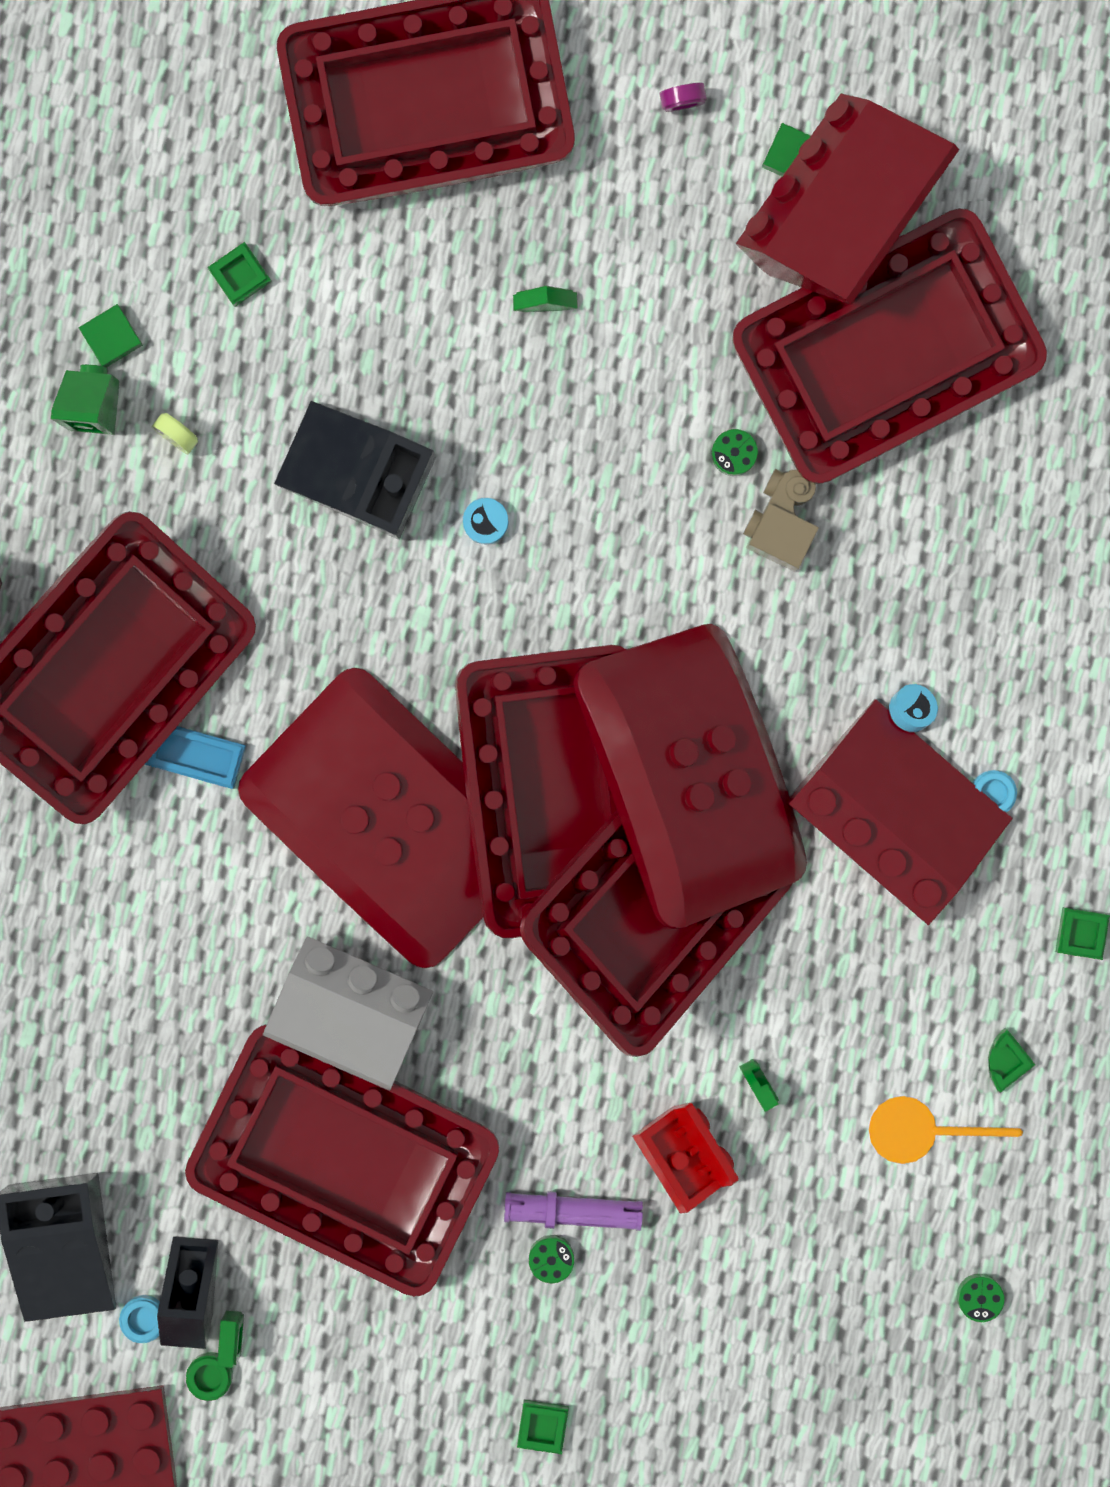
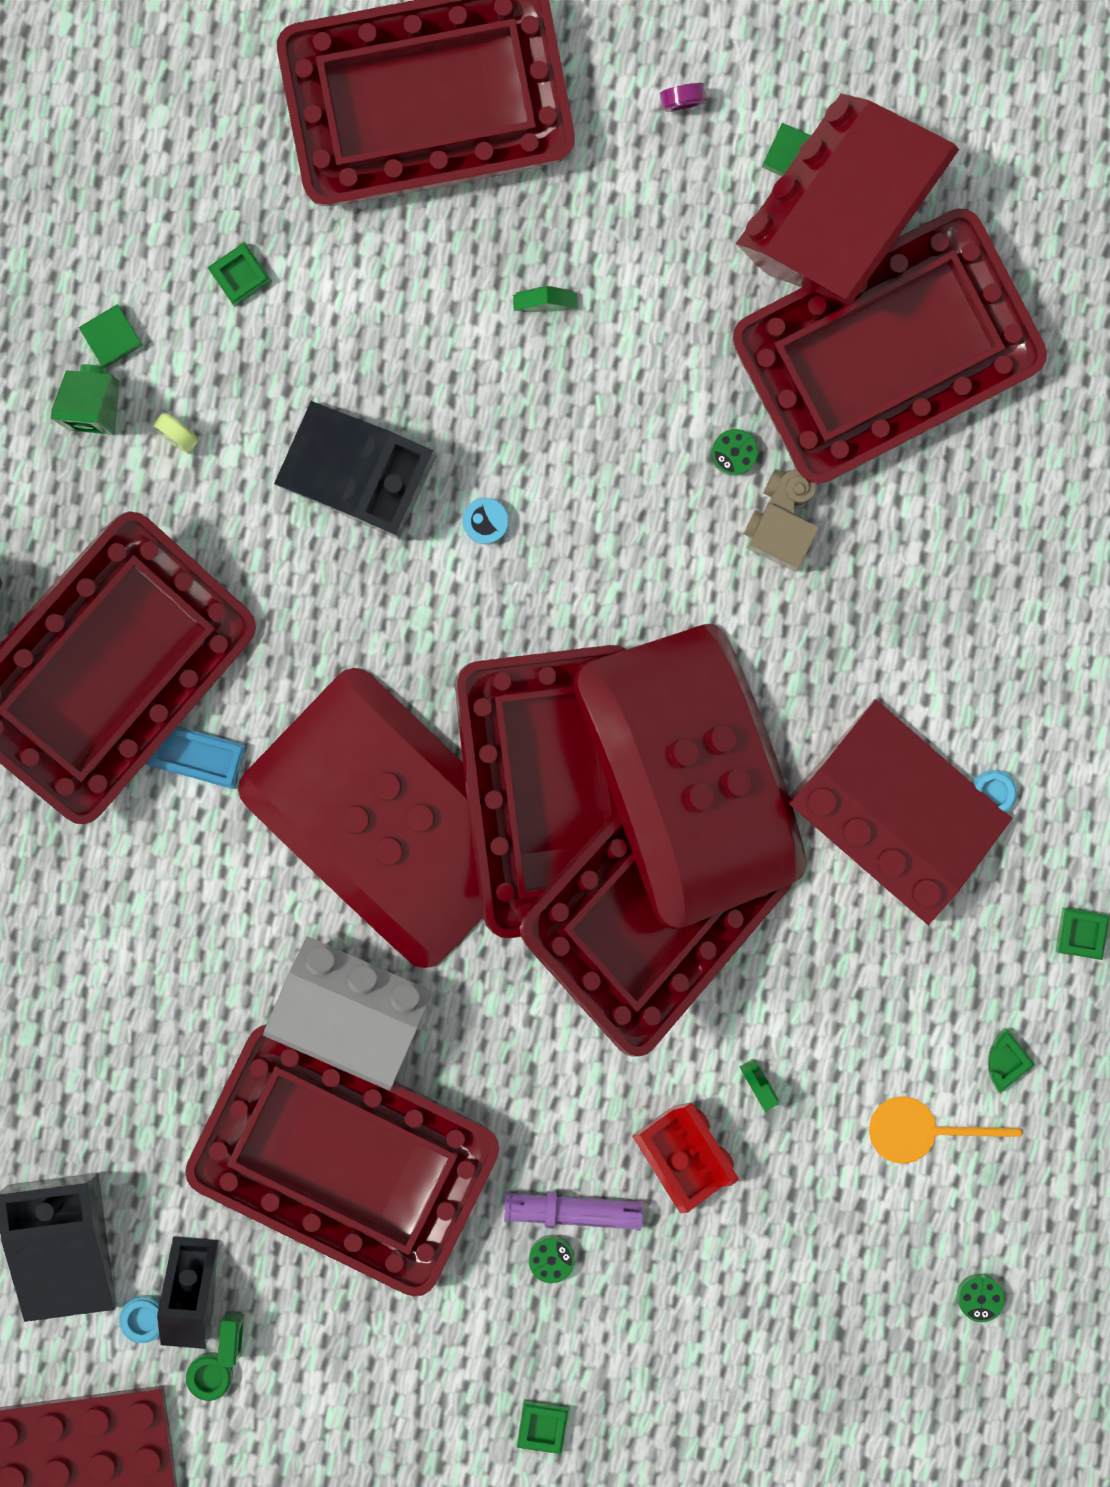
medium azure tile [889,684,938,732] -> none

